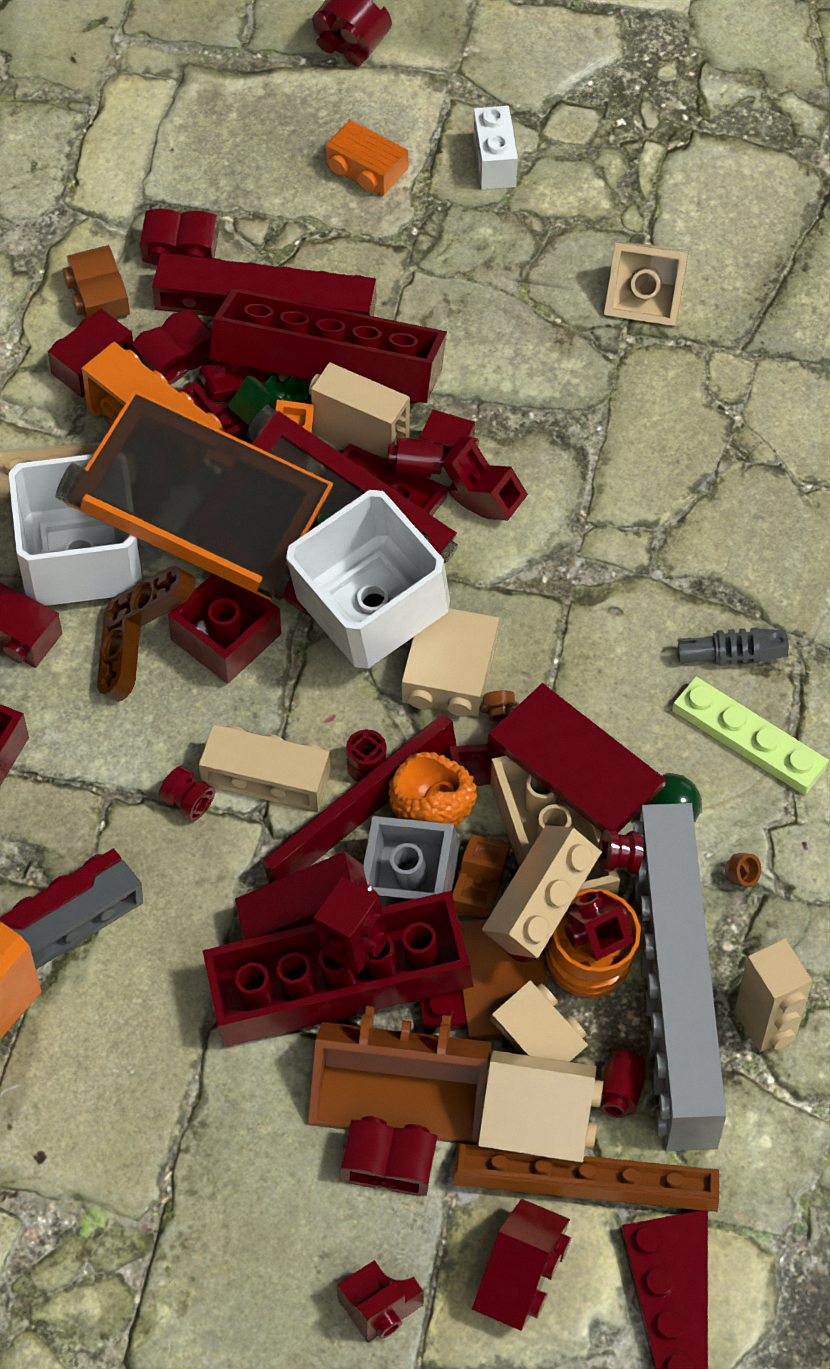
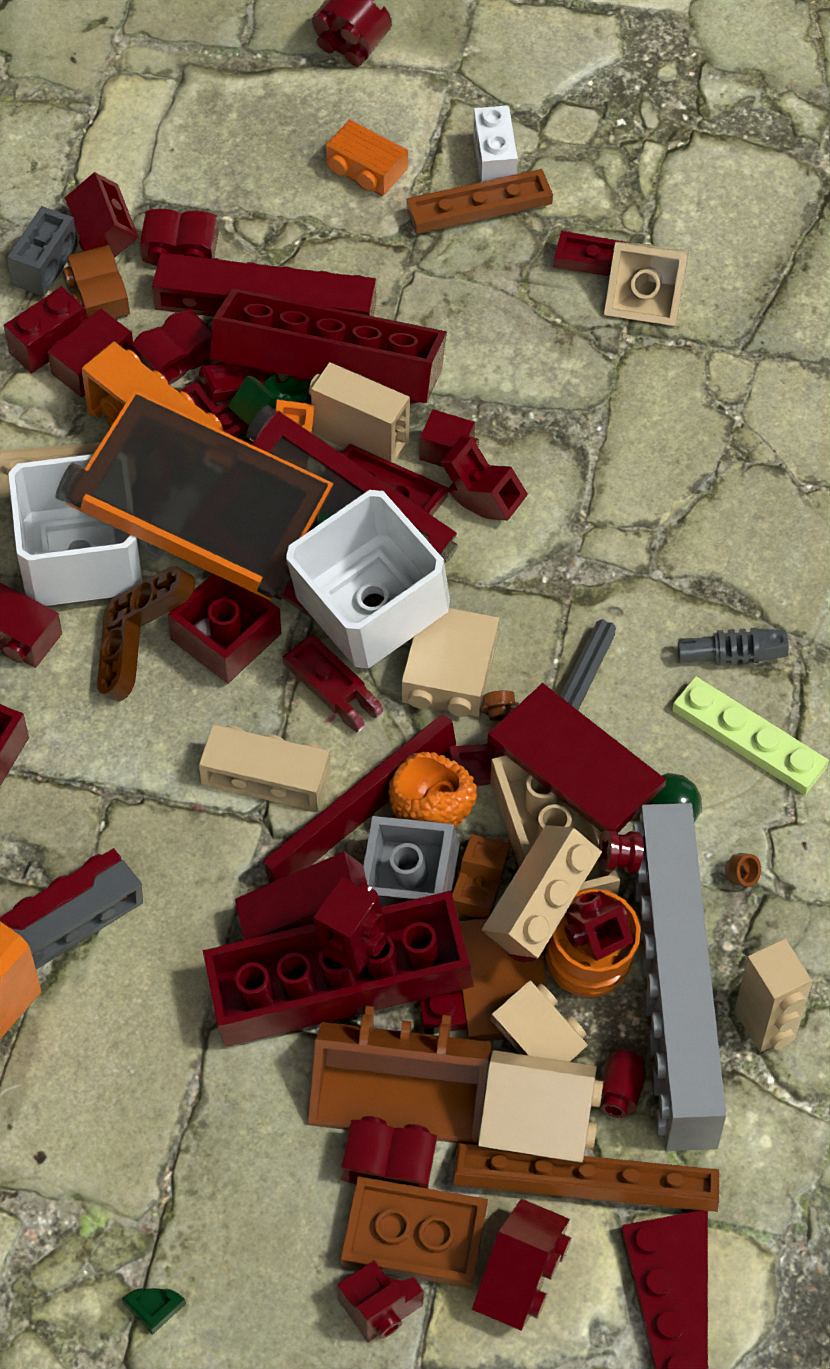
dark red wheel [158,765,216,822] -> none
dark red wheel [346,729,387,782] -> none
dark red brick [387,437,443,478] -> none
none -> dark red brick [4,286,86,374]
none -> dark grey brick [7,206,78,297]
none -> dark red brick [65,172,139,258]
none -> dark green tile [122,1288,186,1334]
none -> dark red hinge [282,634,384,733]
none -> dark orange plate [341,1176,488,1289]
none -> dark orange plate [406,169,553,234]
none -> dark red plate [554,230,631,277]
none -> dark grey axle [560,619,616,710]

